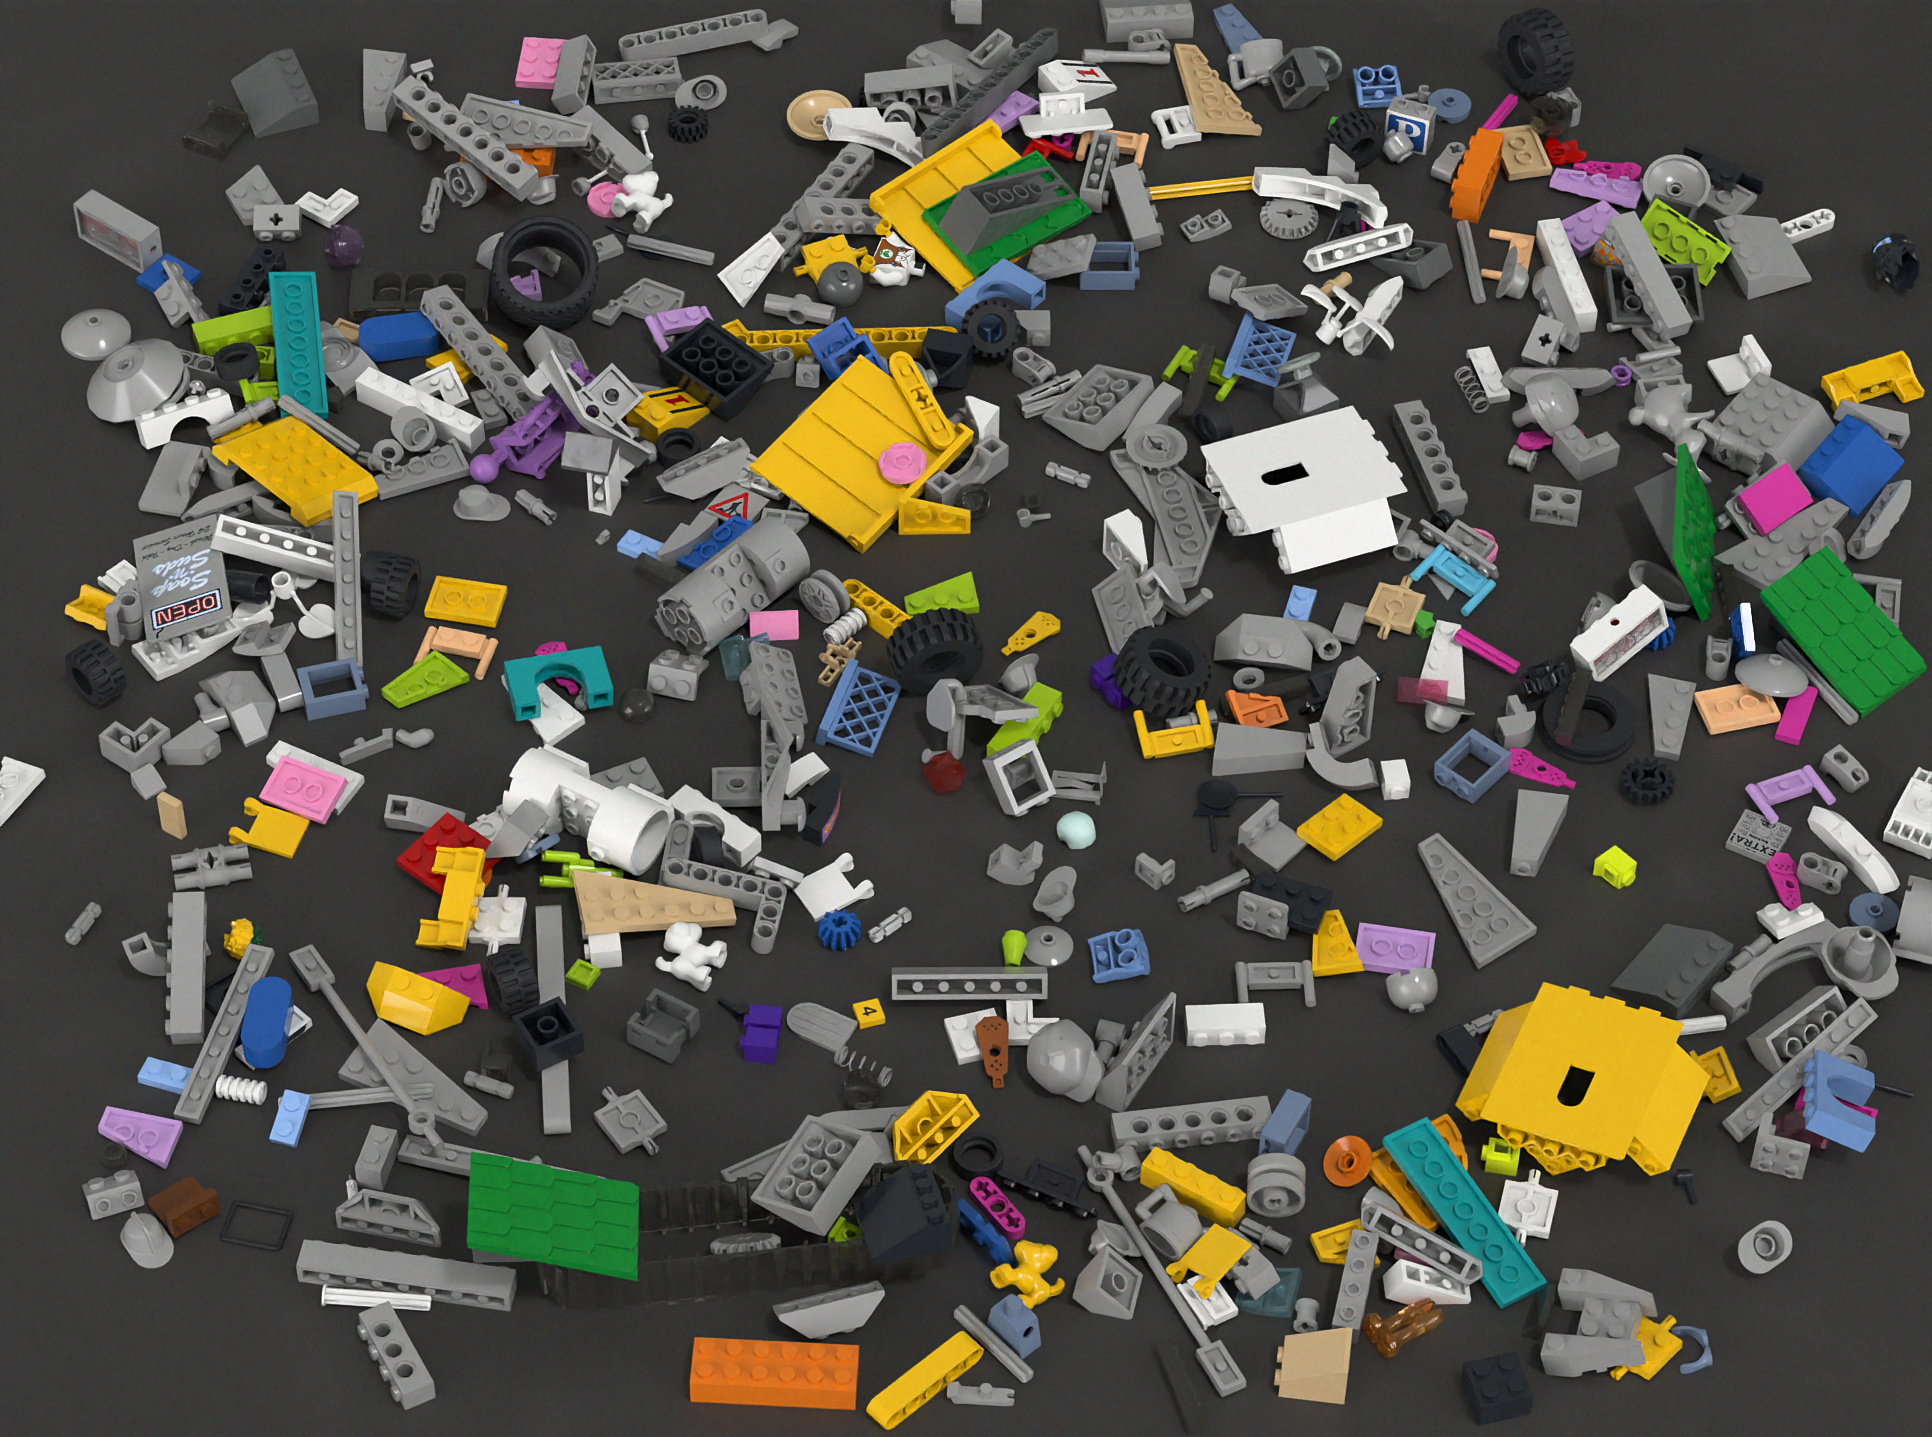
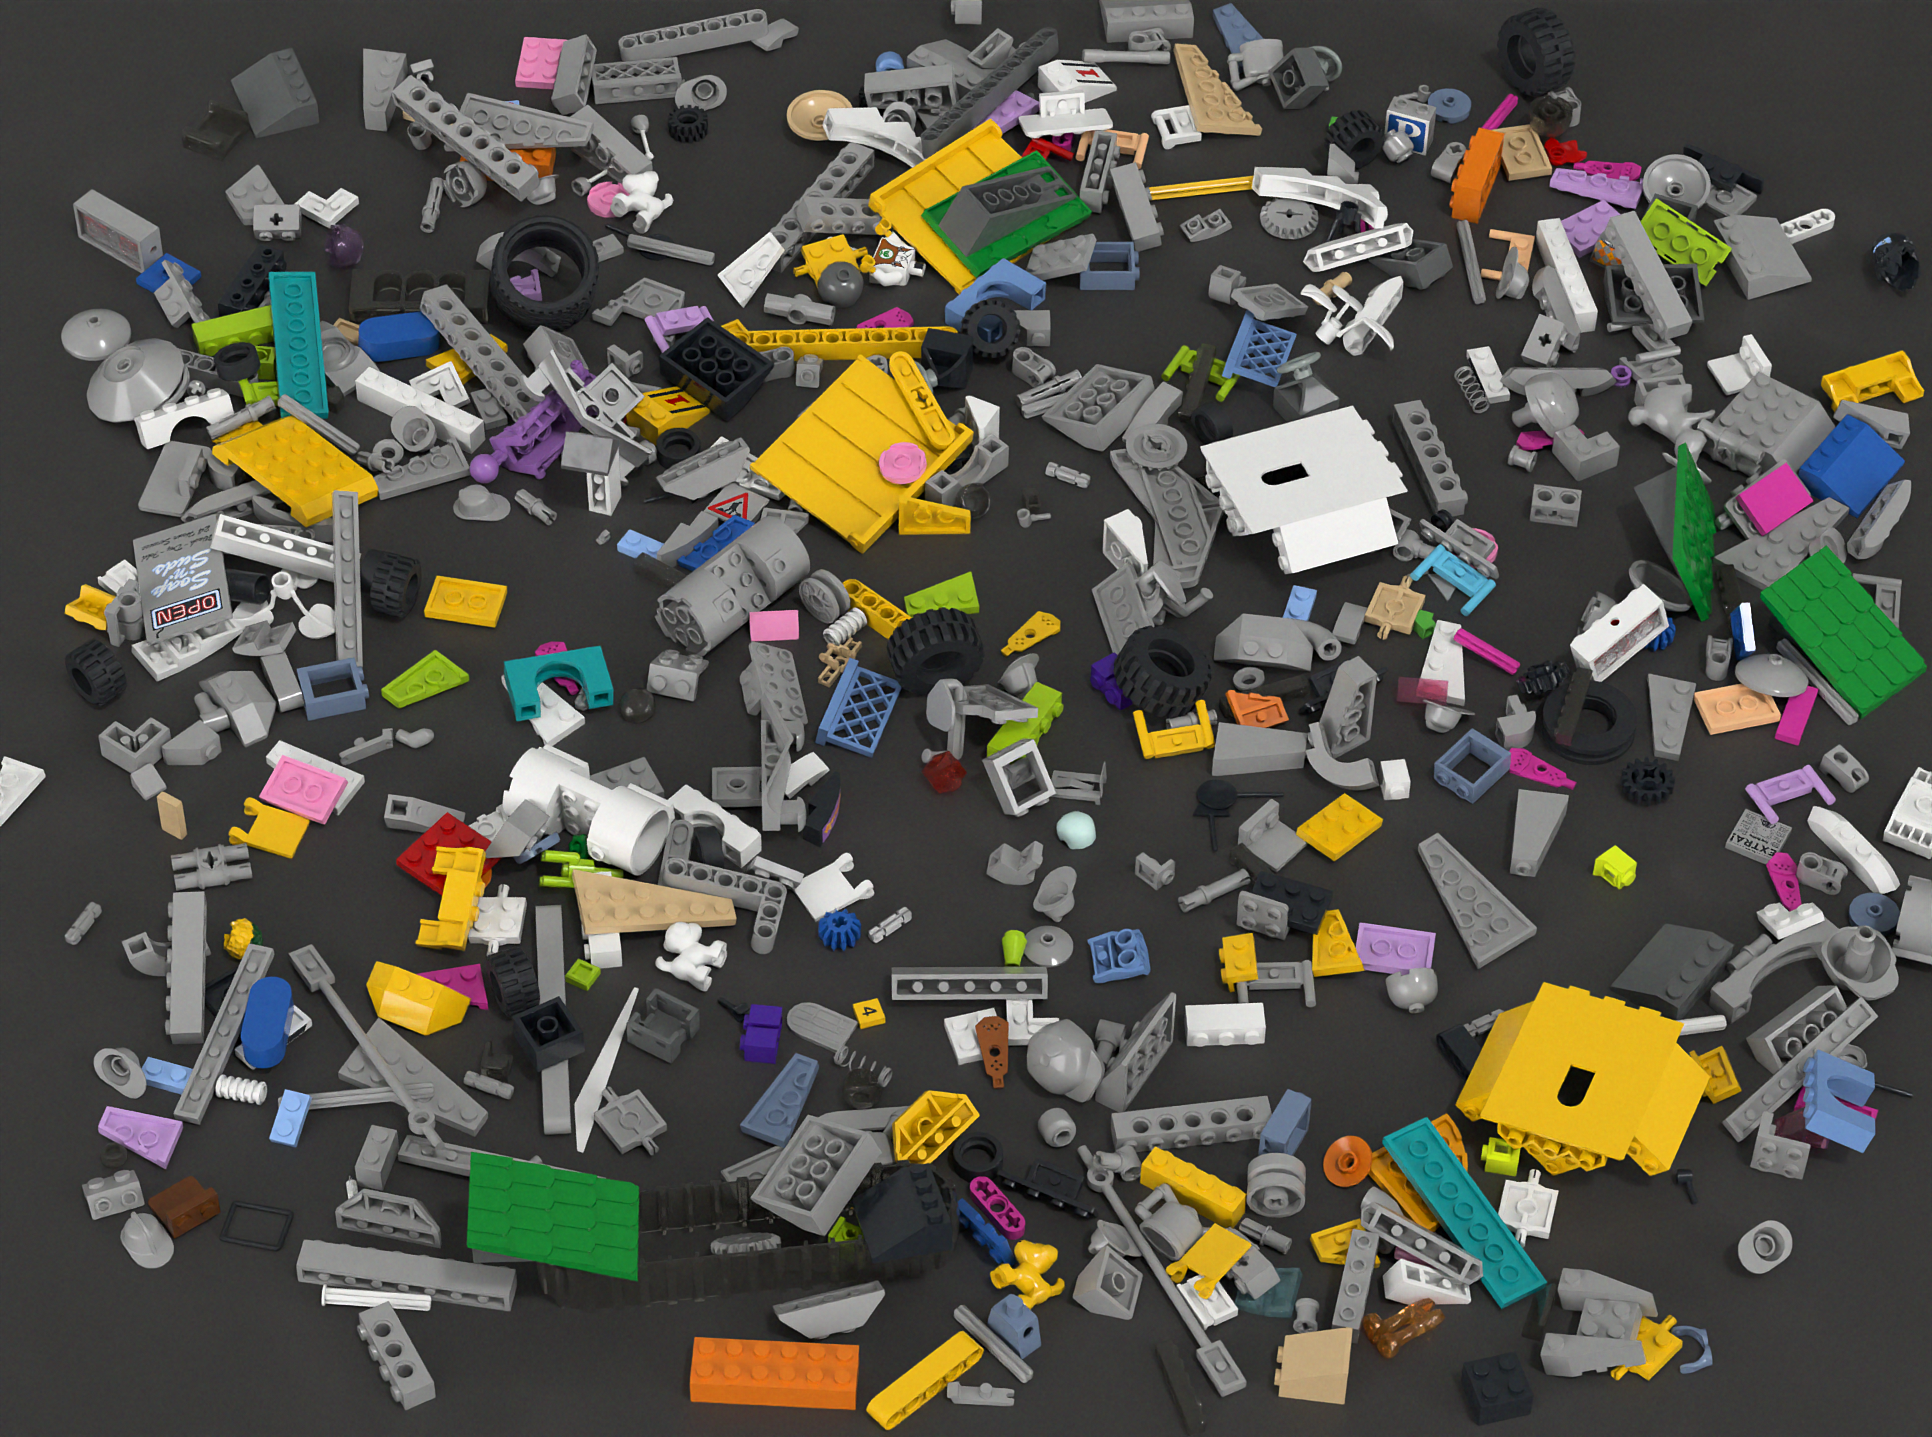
light nougat plate [413,626,498,680] -> none
clear light blue slope [719,632,771,681] -> none
blue bracket [806,316,889,380] -> none
medium blue slope [1352,65,1402,108] -> none
none -> light grey piece [94,1047,147,1098]
none -> green piece [568,834,590,859]
none -> white sticker [574,987,639,1153]
none -> light grey bracket [607,344,643,379]
none -> sand blue wing [740,1053,819,1148]
none -> dark pink piece [857,307,914,328]
none -> medium blue head [875,51,904,72]
none -> light grey head [1038,1108,1076,1147]
none -> yellow bracket [1219,933,1258,992]

